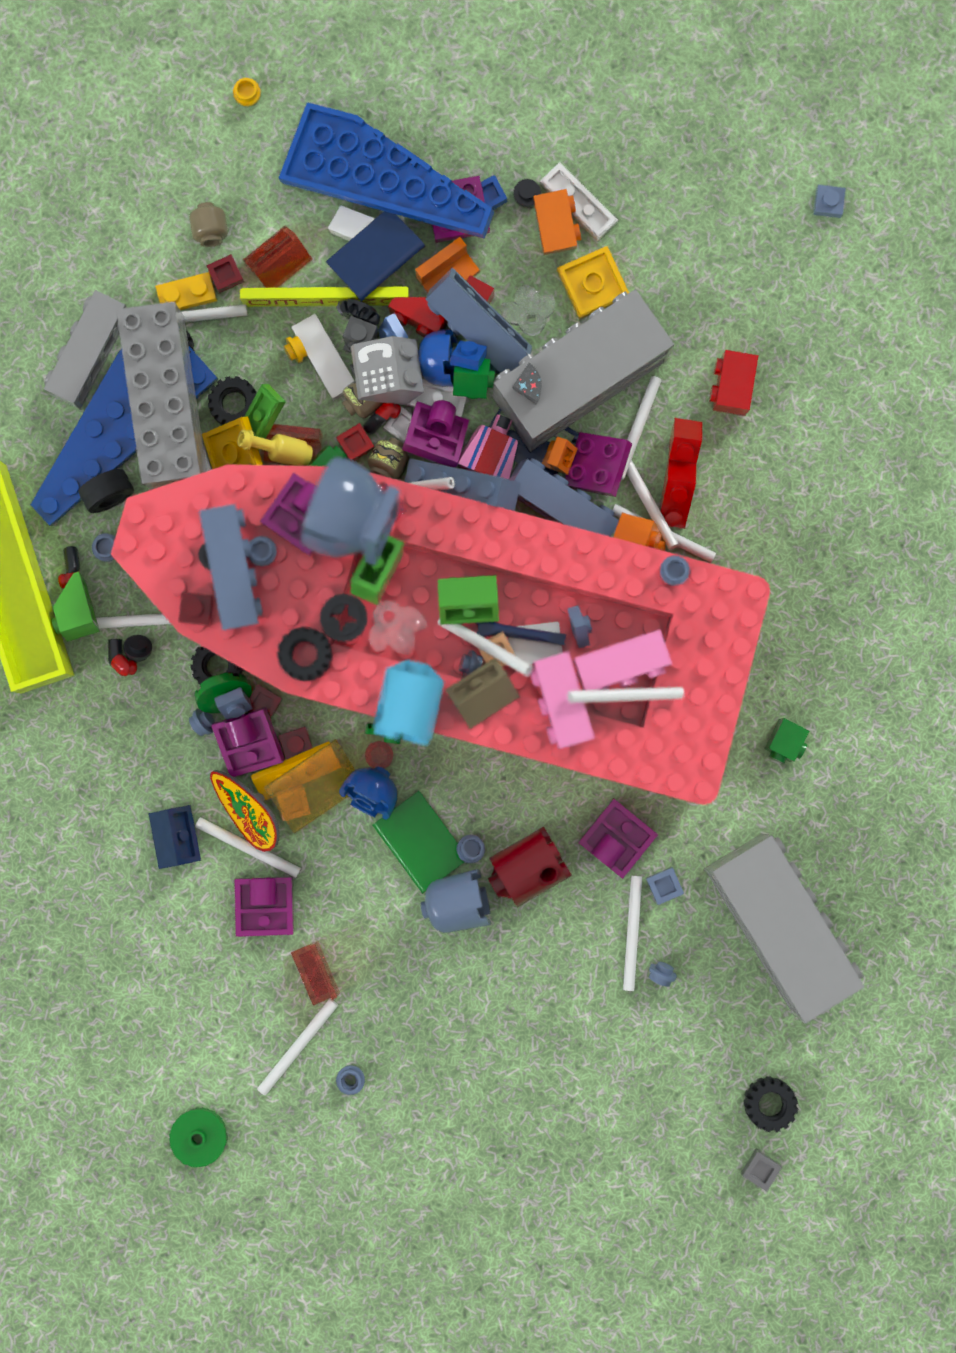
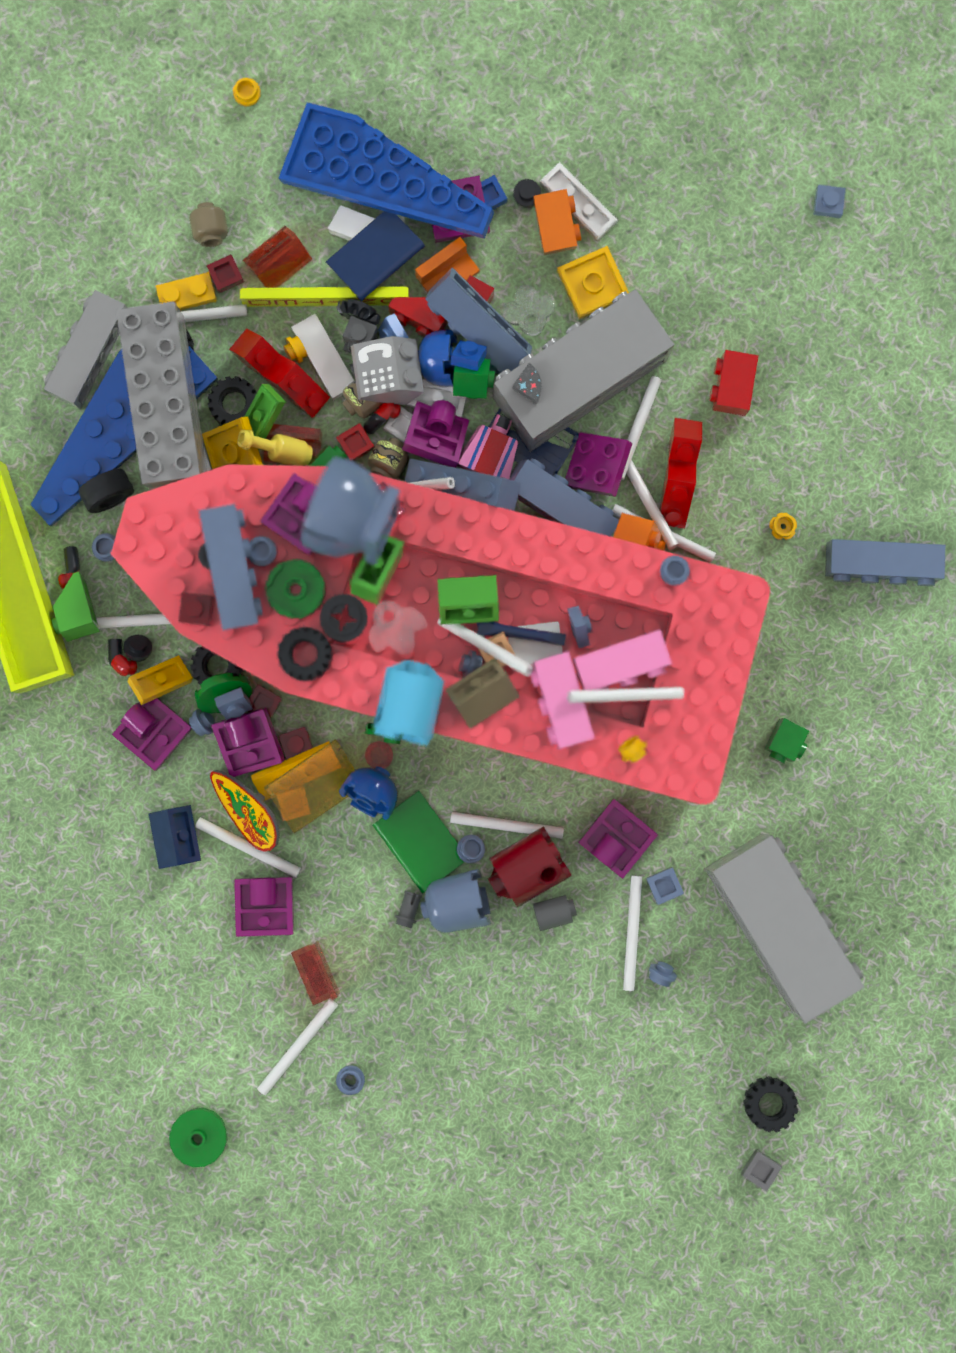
orange bracket [542,437,577,475] -> none
none -> magenta plate [112,698,192,771]
none -> yellow plate [127,655,193,705]
none -> red arch [229,328,330,418]
none -> green plate [266,559,325,619]
none -> dark grey pin [395,890,422,928]
none -> white piece [450,812,564,839]
none -> dark grey brick [533,895,577,932]
none -> yellow plate [618,736,647,763]
none -> yellow plate [769,512,797,540]
none -> sand blue brick [825,539,946,586]

